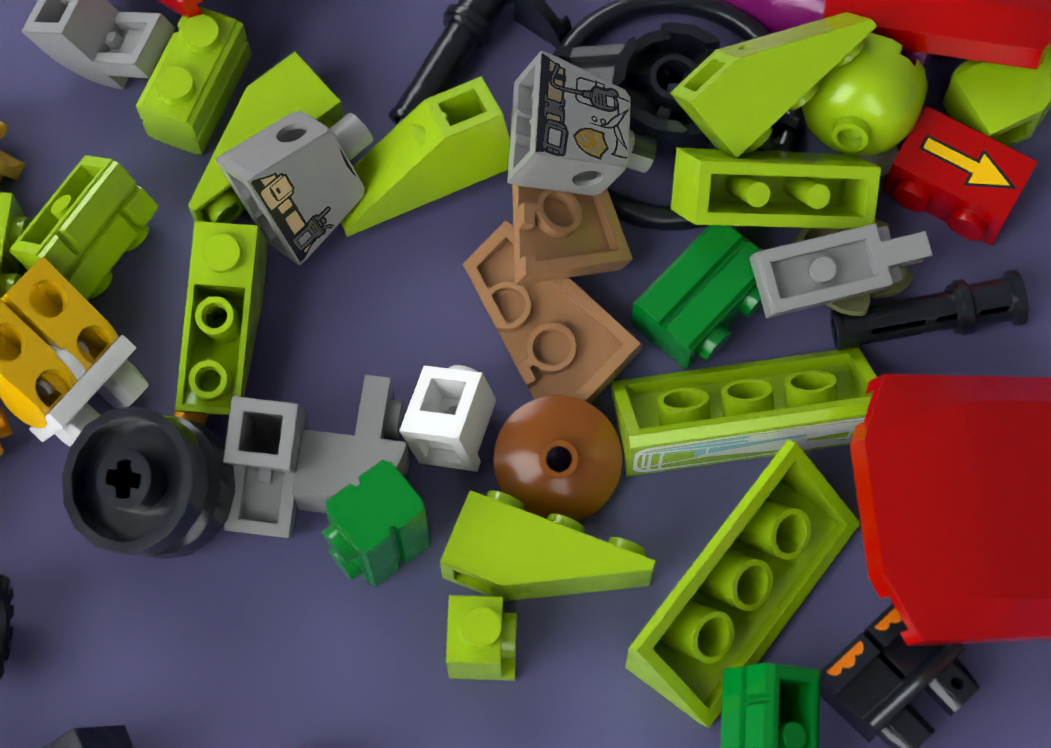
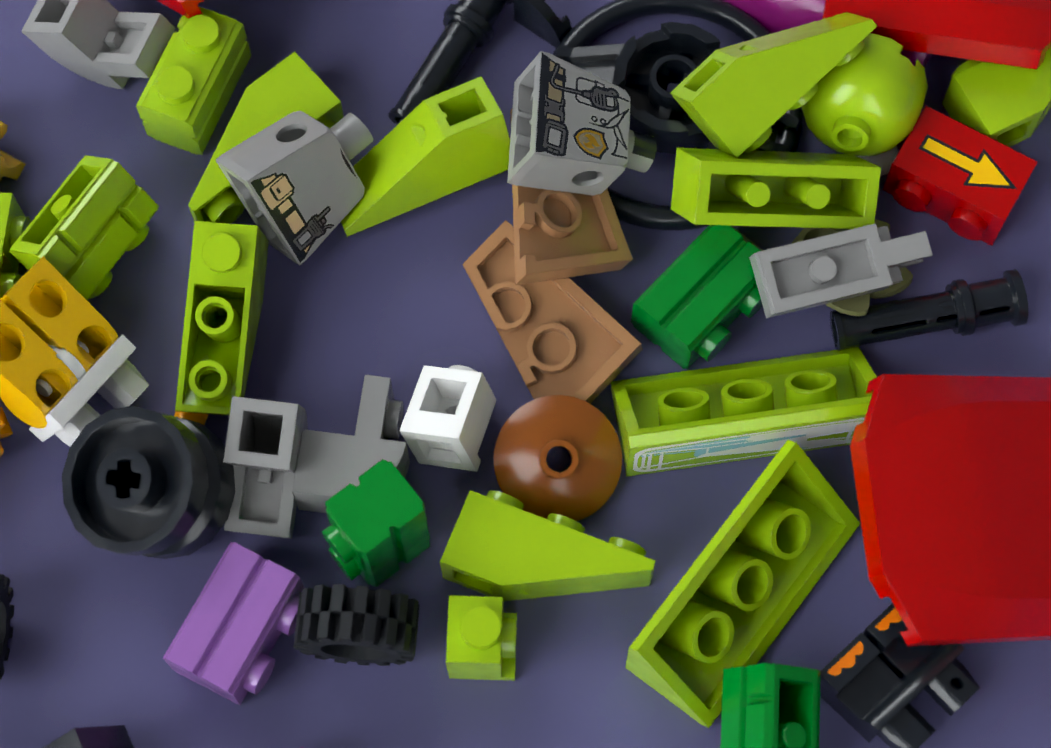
none -> medium lavender brick [163,542,305,705]
none -> black tyre [294,584,420,666]

